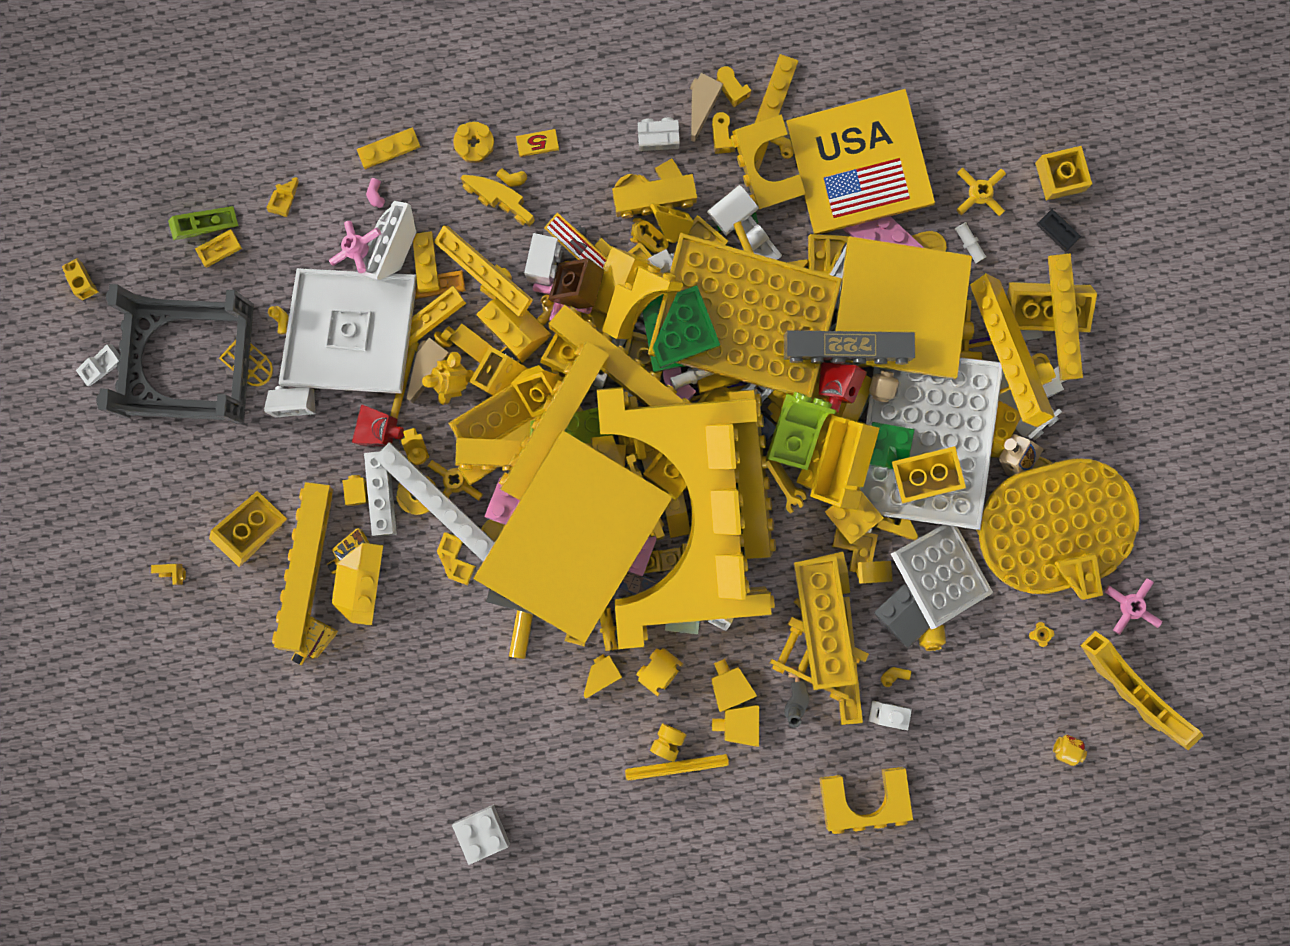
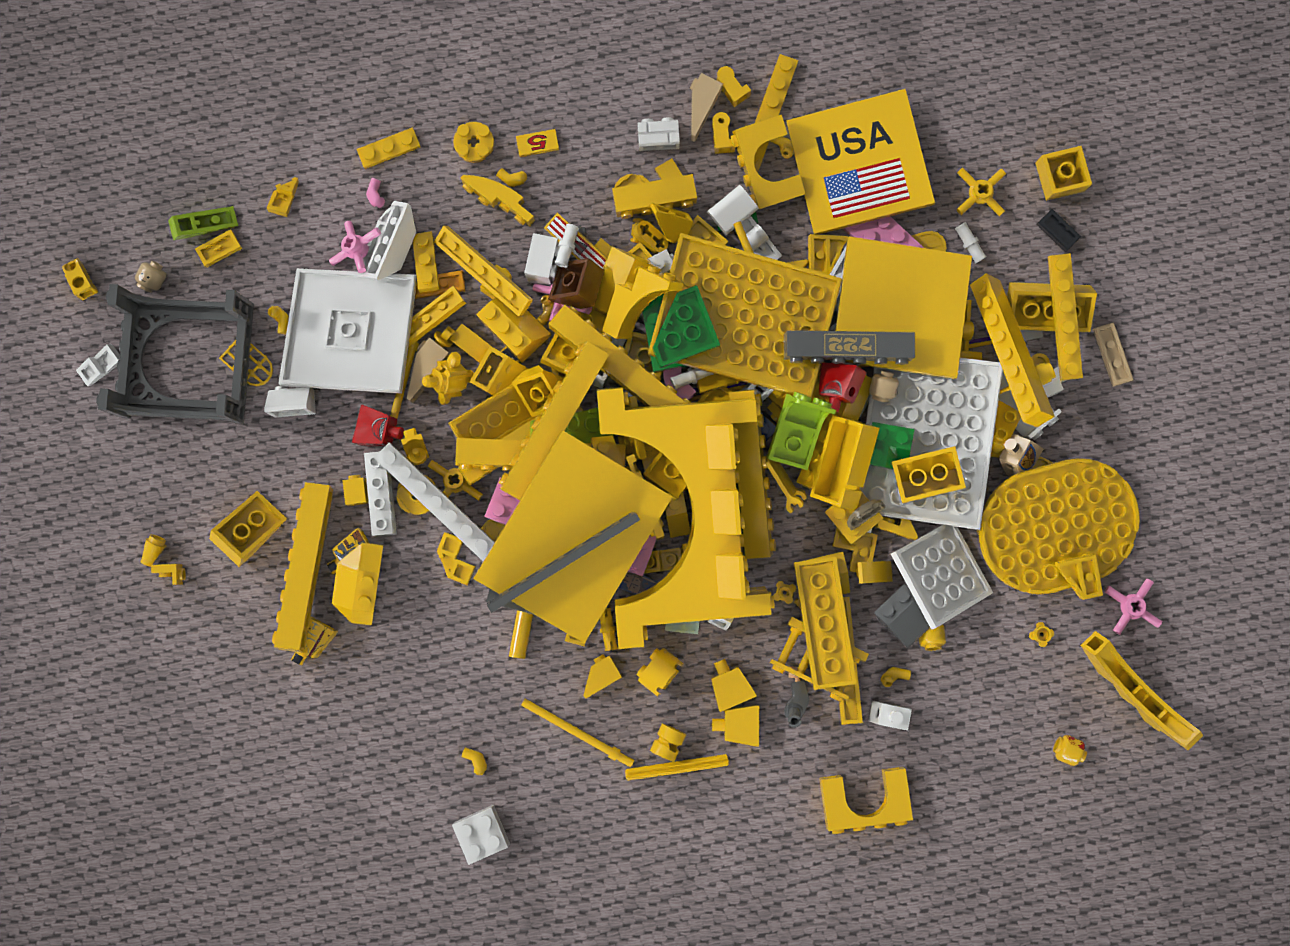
none -> tan head [135,261,166,293]
none -> yellow cone [140,534,166,567]
none -> yellow arm [461,747,487,776]
none -> dark grey tile [487,512,640,613]
none -> yellow bar [521,698,634,768]
none -> white pin [555,224,579,268]
none -> yellow plate [773,581,796,604]
none -> dark tan tile [847,499,886,530]
none -> tan tile [1093,322,1134,387]

